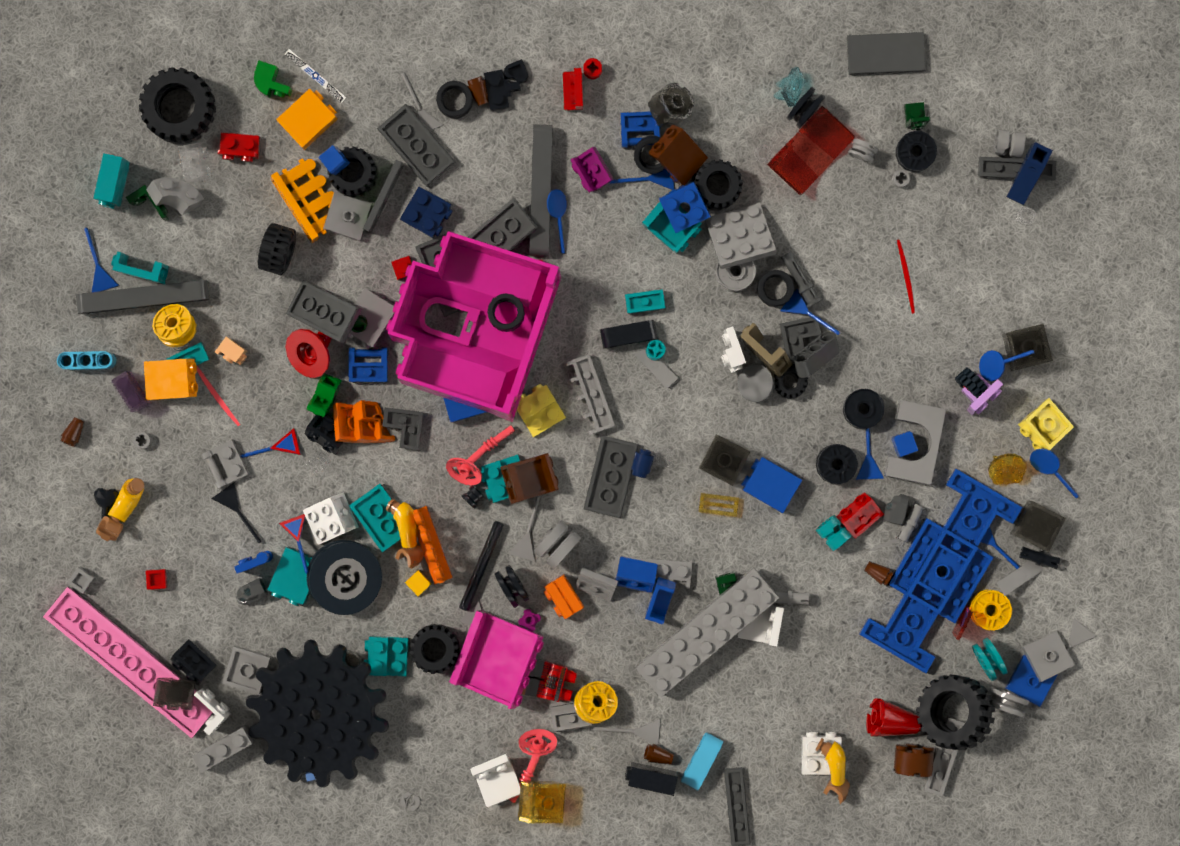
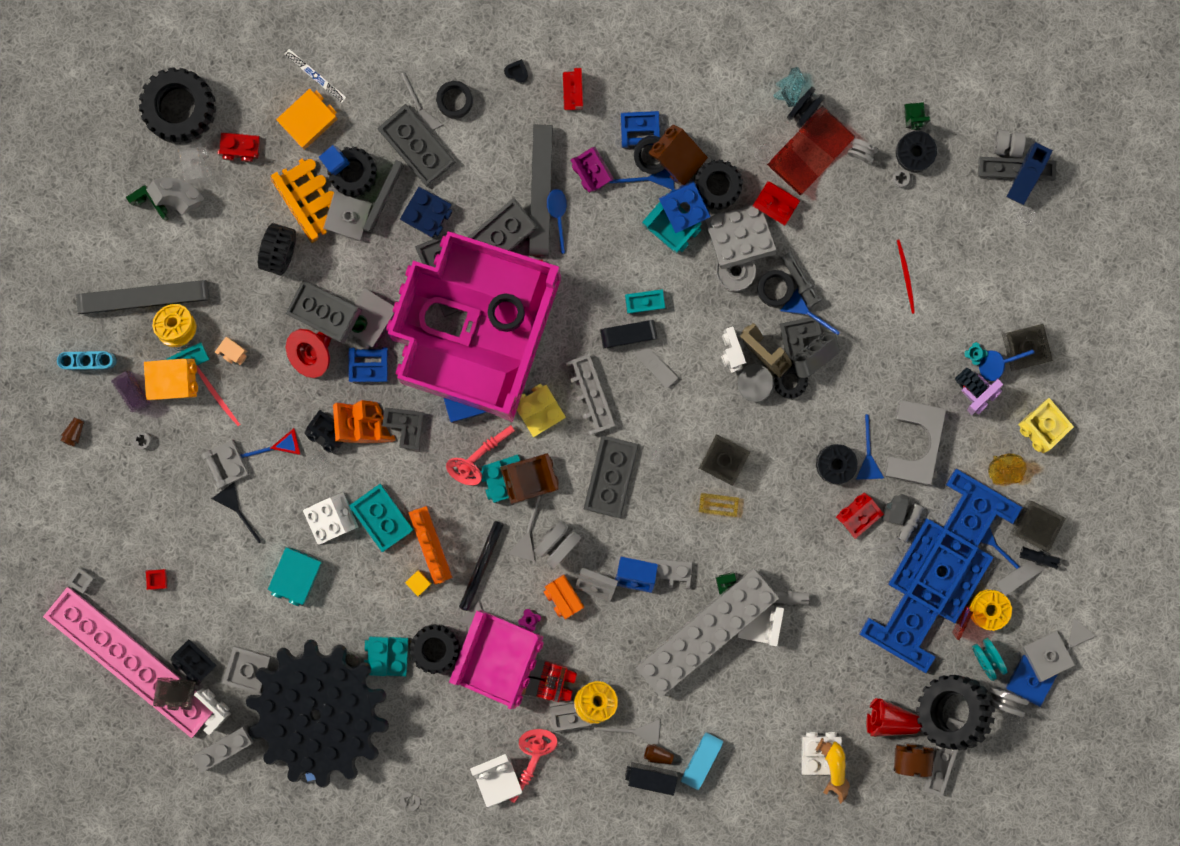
blue piece [84,227,119,292] -> none
teal brick [93,153,130,209] -> none
black rock [94,488,119,519] -> none
piece [96,478,144,541] -> none
teal panel [111,251,170,284] -> none
blue plate [234,551,273,574] -> none
dark grey rock [236,578,269,605] -> none
green brick [254,60,292,98] -> none
piece [279,514,309,574] -> none
green brick [306,373,342,417] -> none
black wheel [307,540,382,615] -> none
piece [386,499,424,569] -> none
red plate [391,256,412,280] -> none
black wheel [461,485,485,509] -> none
reddish brown cone [467,76,489,106] -> none
black hinge [484,70,521,111] -> none
black wheel [495,565,529,608] -> none
clear yellow brick [518,781,566,823] -> none
red wheel [583,58,602,80] -> none
dark blue brick [631,449,654,478] -> none
blue panel [645,577,676,624] -> none
teal wheel [646,340,666,361] -> none
clear smoke brick [648,83,694,128] -> none
dark grey tile [724,767,751,846] -> none
blue brick [741,457,802,513] -> none
teal wheel [815,515,852,551] -> none
black wheel [843,389,884,429] -> none
dark grey tile [847,32,925,75] -> none
reddish brown cone [864,561,894,586] -> none
blue piece [891,431,919,457] -> none
blue piece [1030,449,1079,498] -> none
none -> red bracket [753,181,800,226]
none -> teal plate [964,342,988,365]

